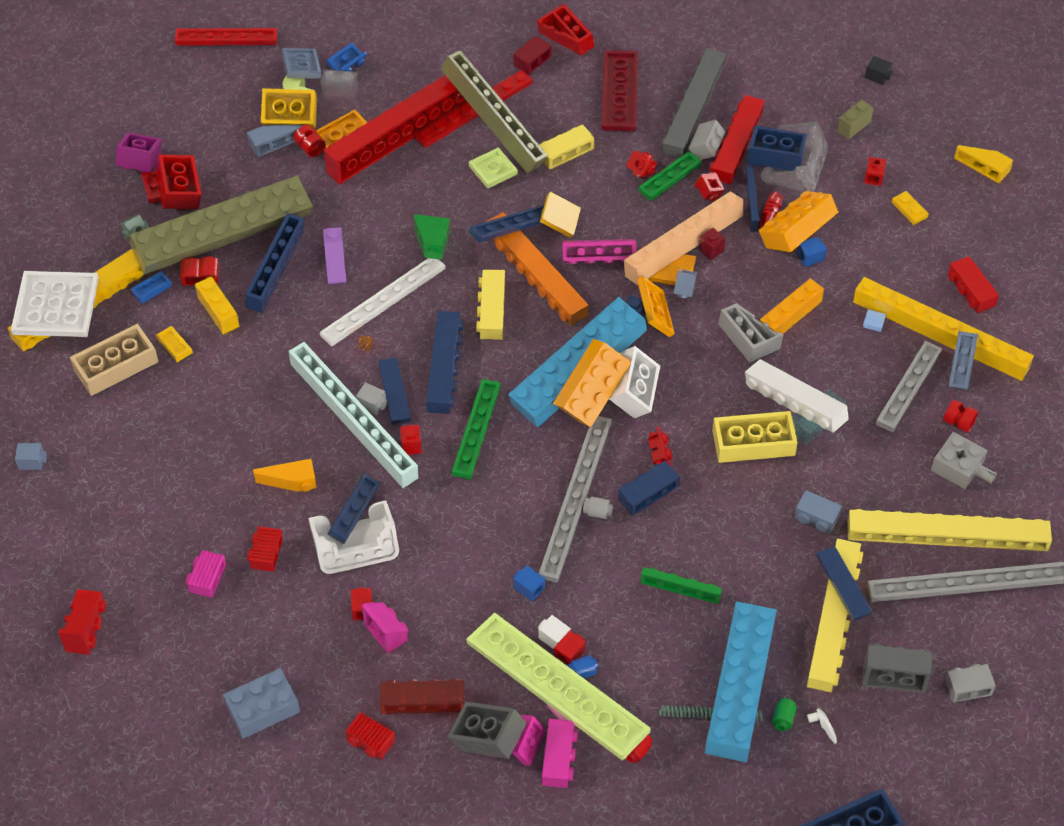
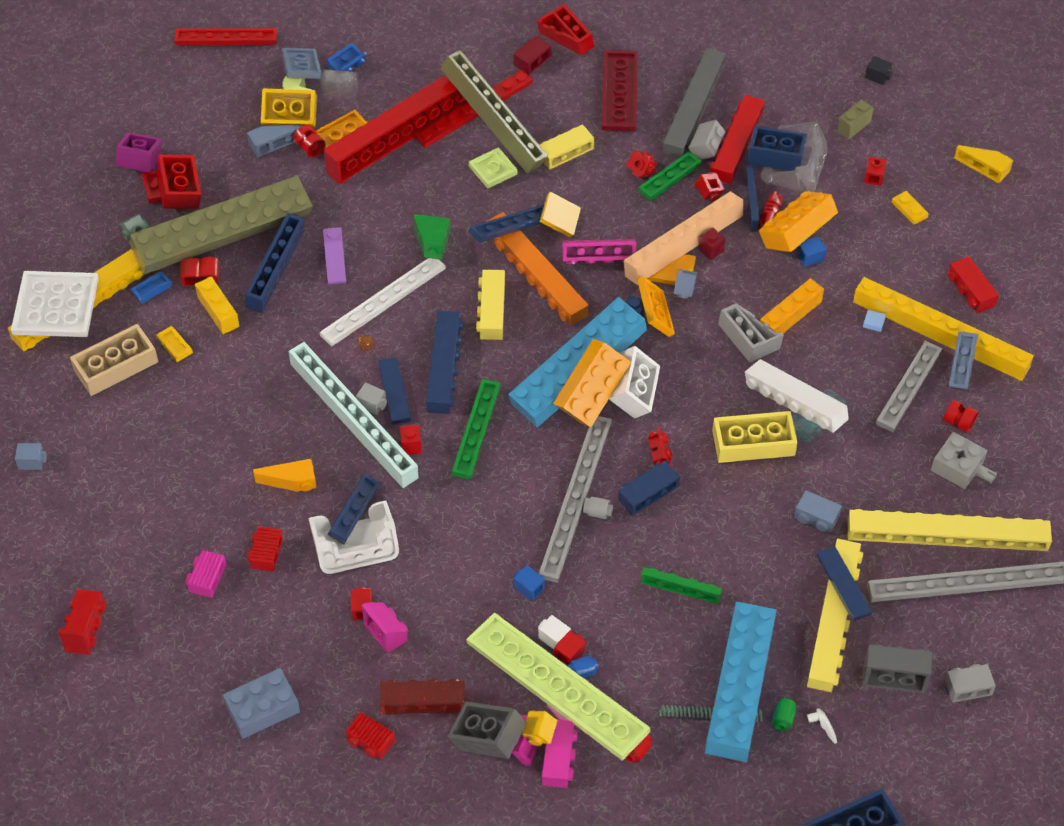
none -> yellow brick [522,711,557,746]

